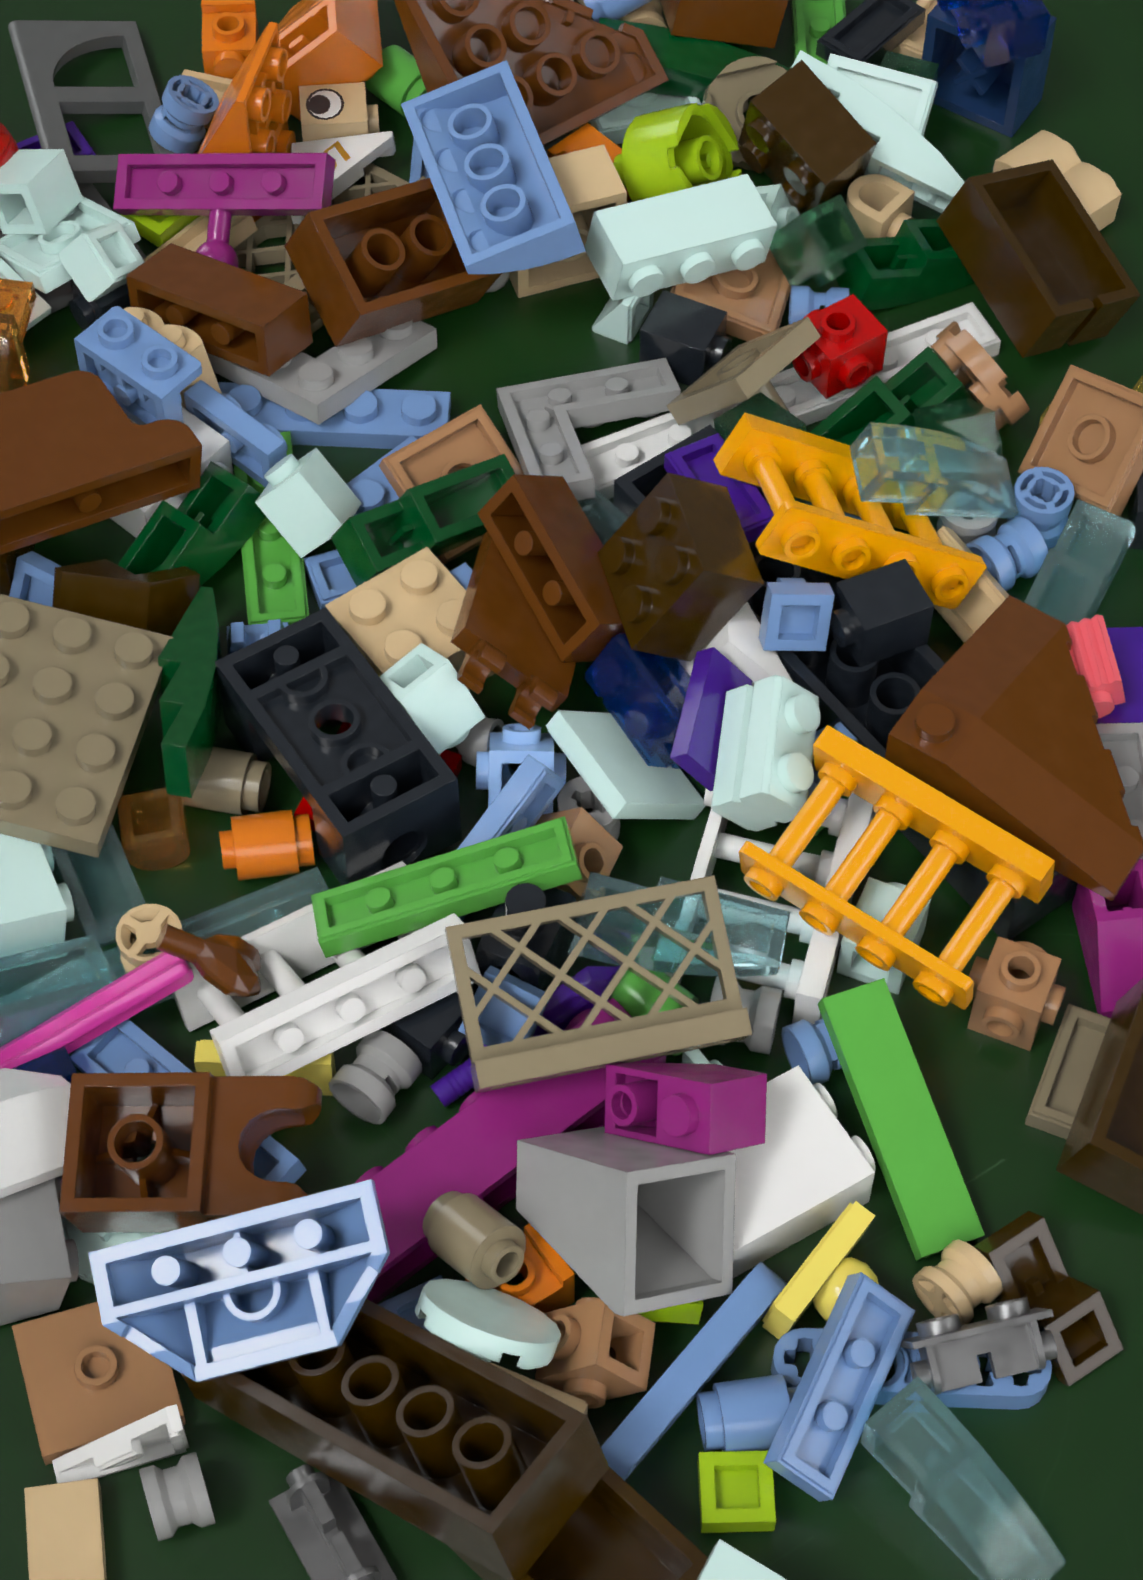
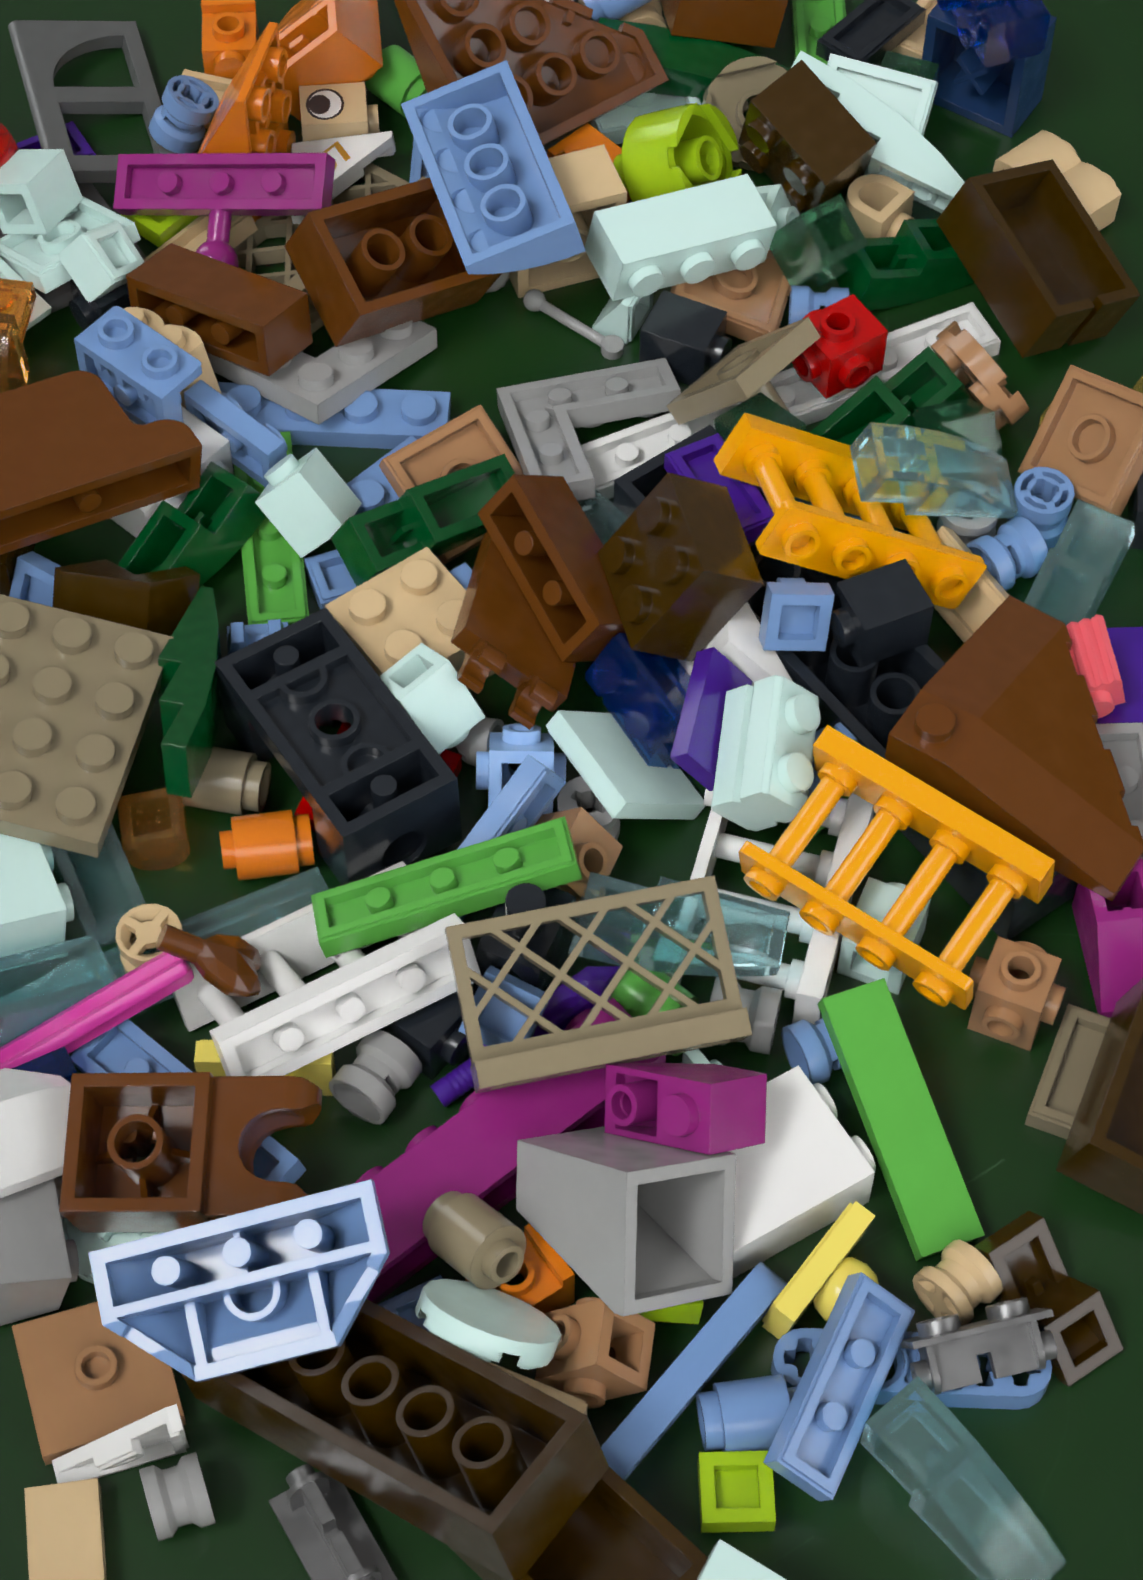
none -> light grey hinge [523,289,624,360]

